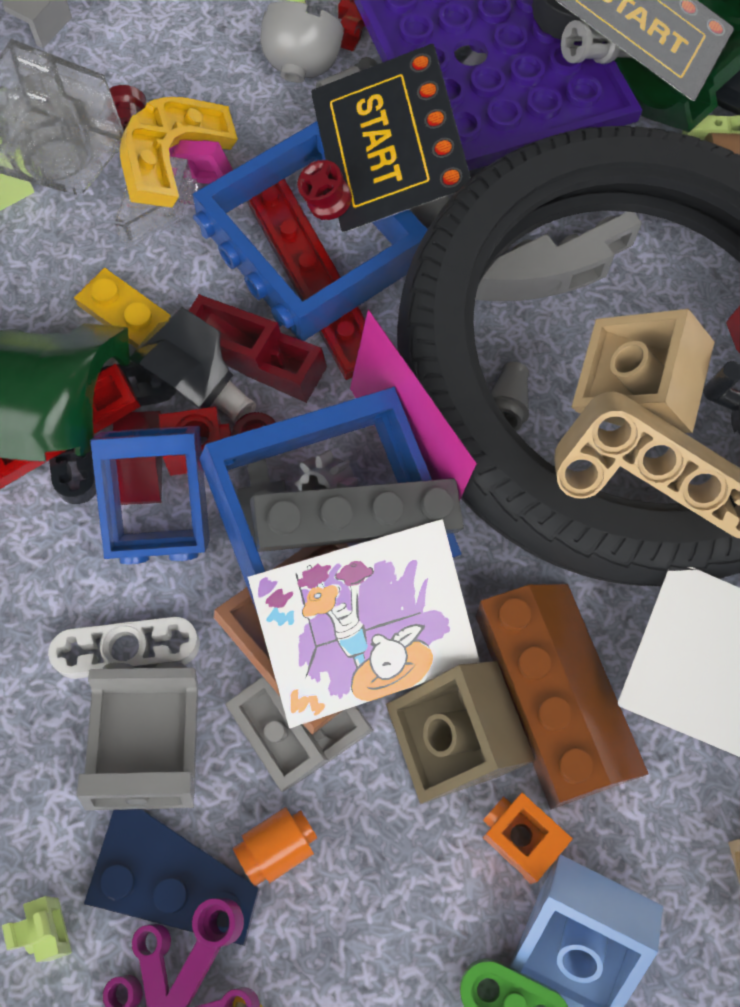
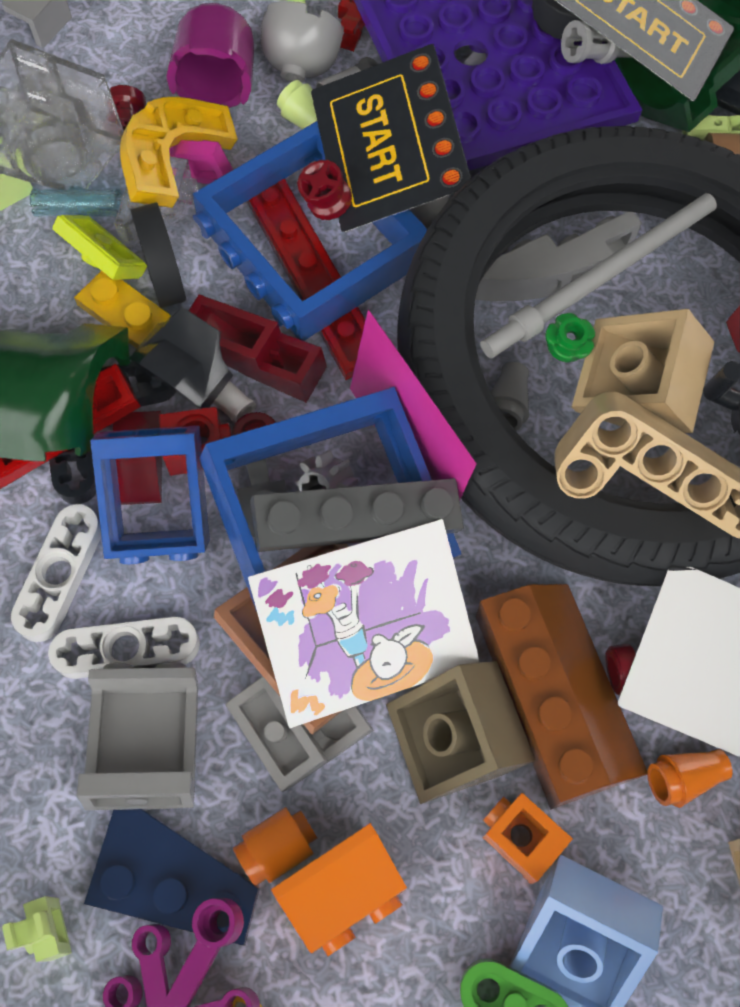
none -> white beam [11,504,101,642]
none -> clear light blue pin [30,185,123,218]
none -> neon yellow plate [52,215,147,280]
none -> black tyre [130,202,186,308]
none -> magenta cylinder [166,3,254,108]
none -> orange slope [271,823,407,957]
none -> yellowish green cone [277,80,317,129]
none -> light grey bar [480,193,717,359]
none -> green plate [545,313,595,363]
none -> dark red tile [605,643,636,696]
none -> orange cone [647,749,733,808]

